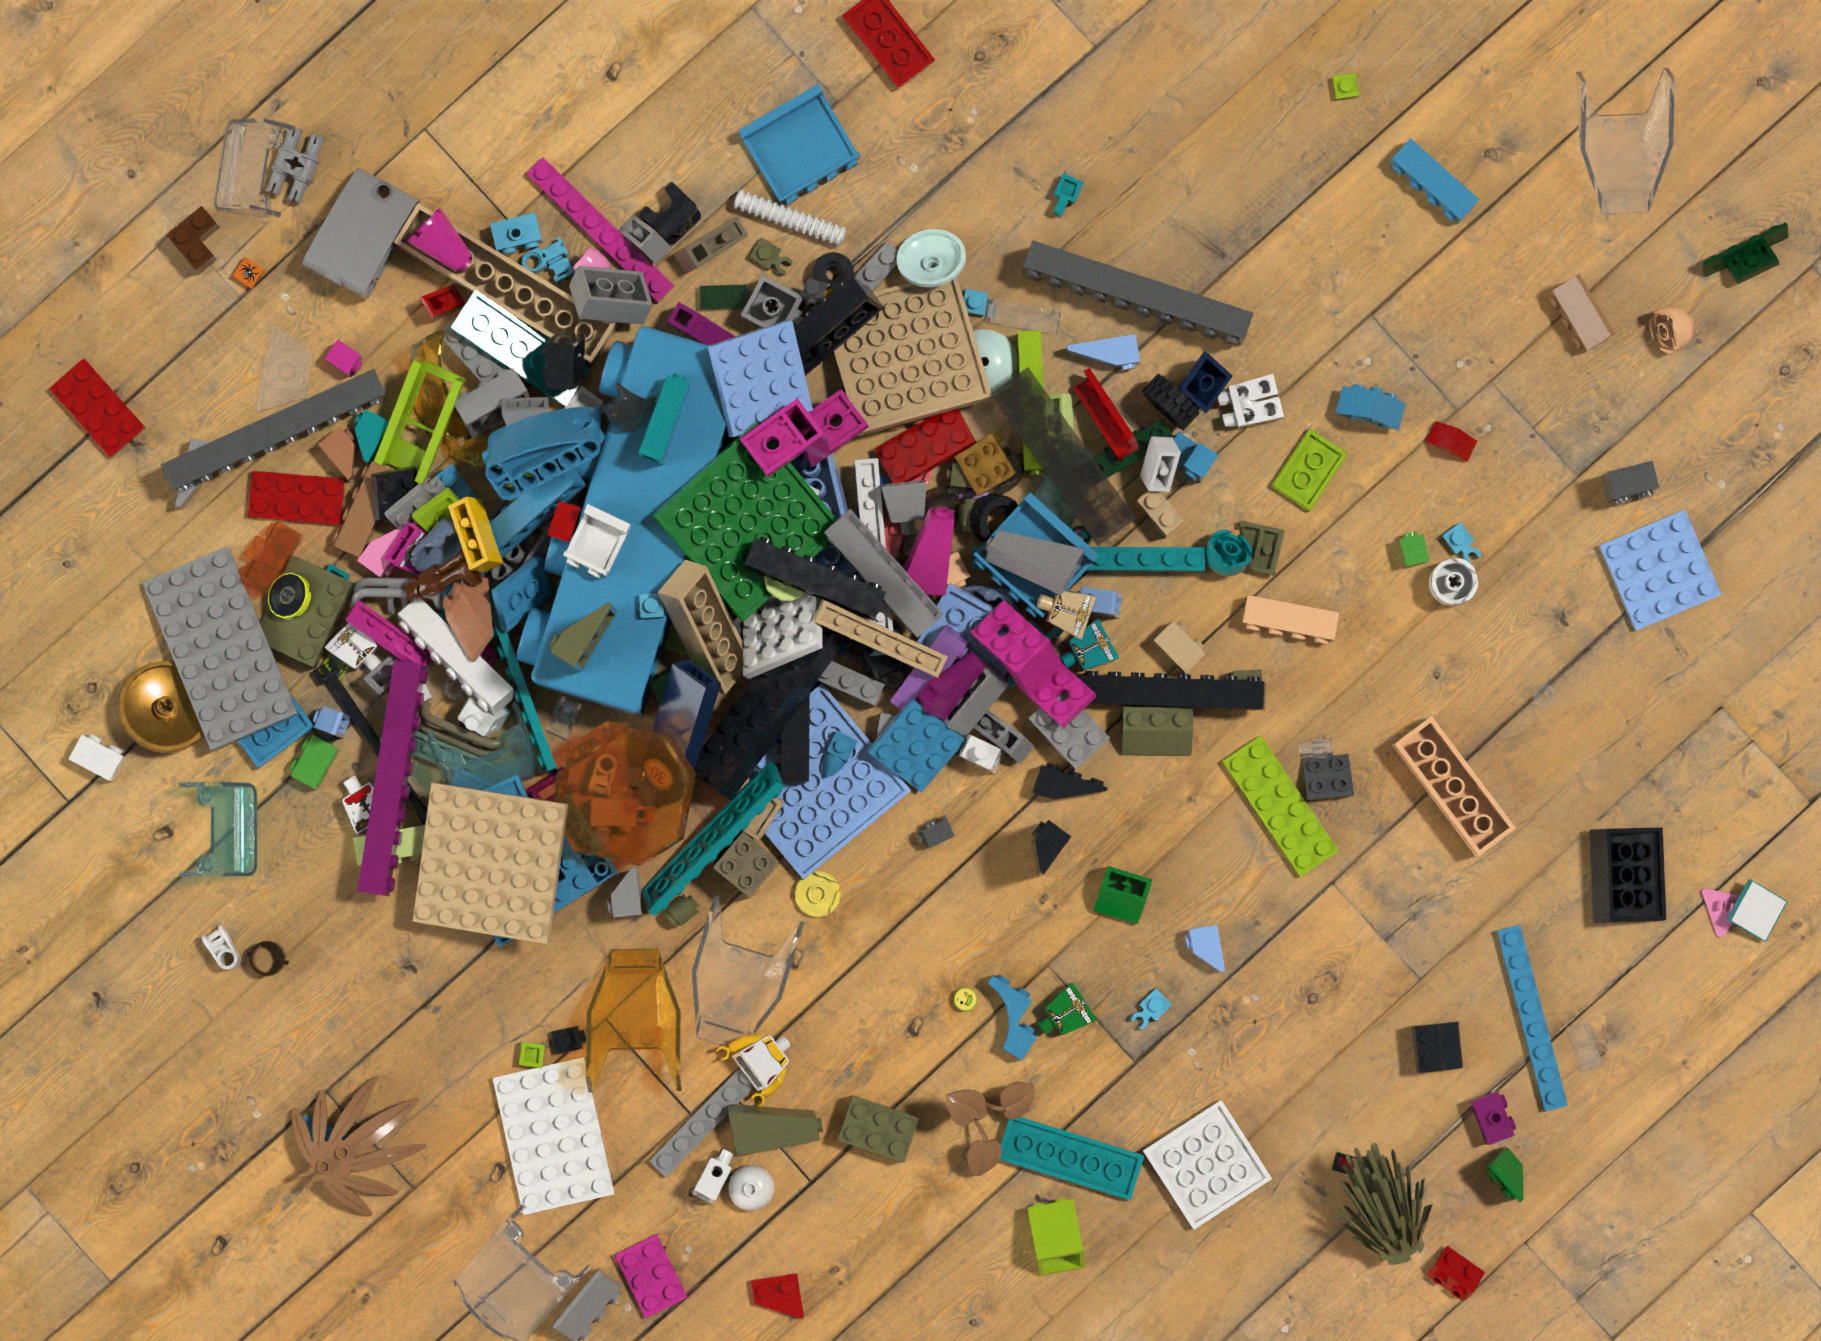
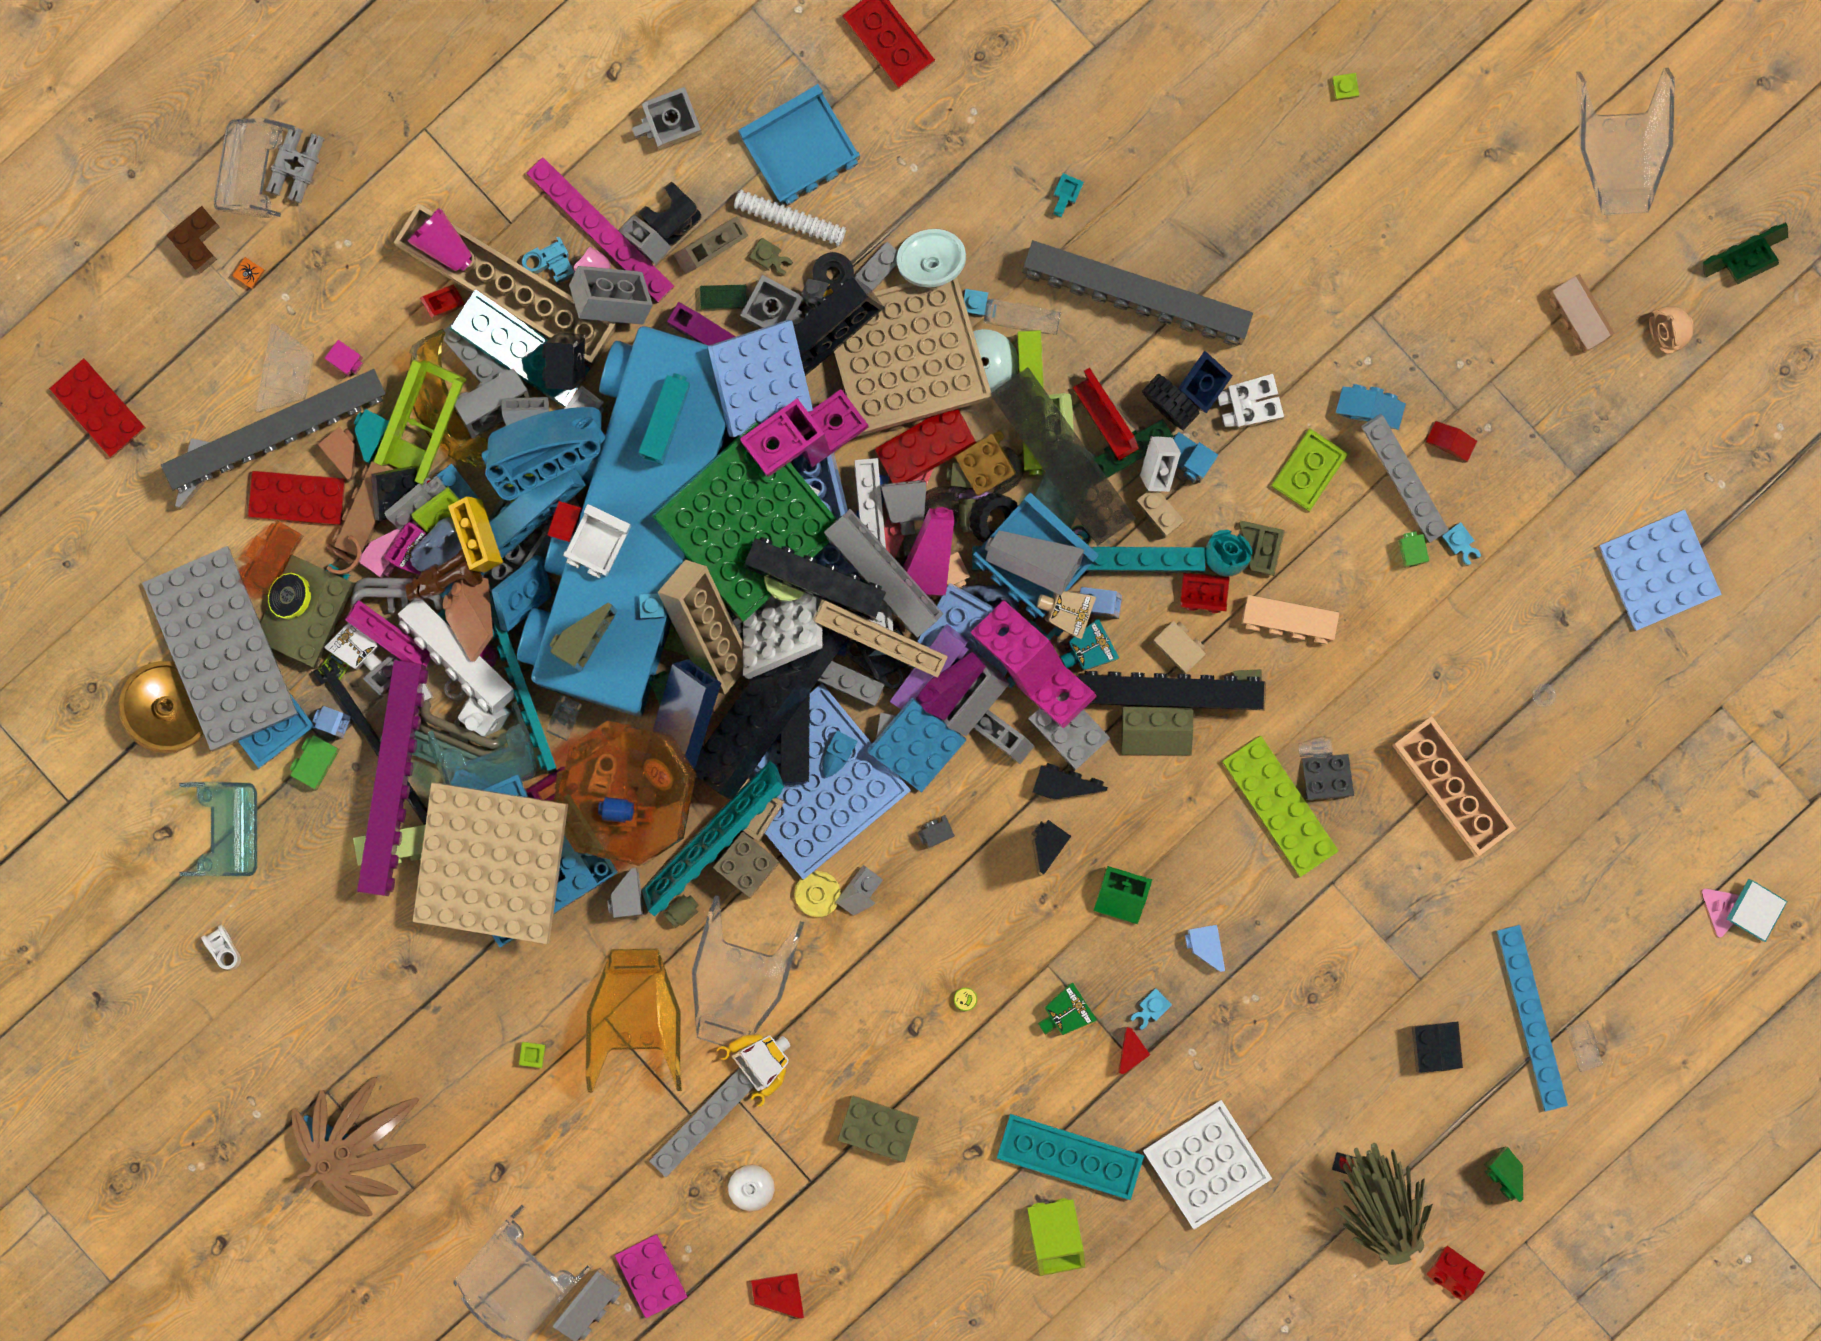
white brick [69,733,126,782] -> none
dark brown piece [247,941,289,976] -> none
light grey panel [302,168,420,299] -> none
torso [342,776,374,835] -> none
medium azure brick [490,213,543,256] -> none
white plate [493,1057,615,1215] -> none
black bracket [551,1026,587,1054] -> none
clear smoke piece [602,382,657,432] -> none
white torso [693,1148,733,1205] -> none
olive slope [728,1104,823,1156] -> none
medium nougat plant [946,1082,1035,1176] -> none
white torso [956,735,1005,774] -> none
dark azure arch [987,974,1037,1060] -> none
light blue slope [1066,334,1140,371] -> none
dark azure brick [1390,138,1480,224] -> none
white brick [1429,558,1478,606] -> none
magenta brick [1469,1091,1516,1145] -> none
black slope [1589,827,1666,923] -> none
dark grey brick [1601,461,1659,505] -> none
none -> nougat helmet [326,535,362,575]
none -> blue brick [598,797,634,823]
none -> light grey hinge [632,87,702,150]
none -> light grey slope [836,865,883,916]
none -> red slope [1118,1027,1150,1074]
none -> red bracket [1180,573,1230,613]
none -> light grey plate [1361,414,1449,543]

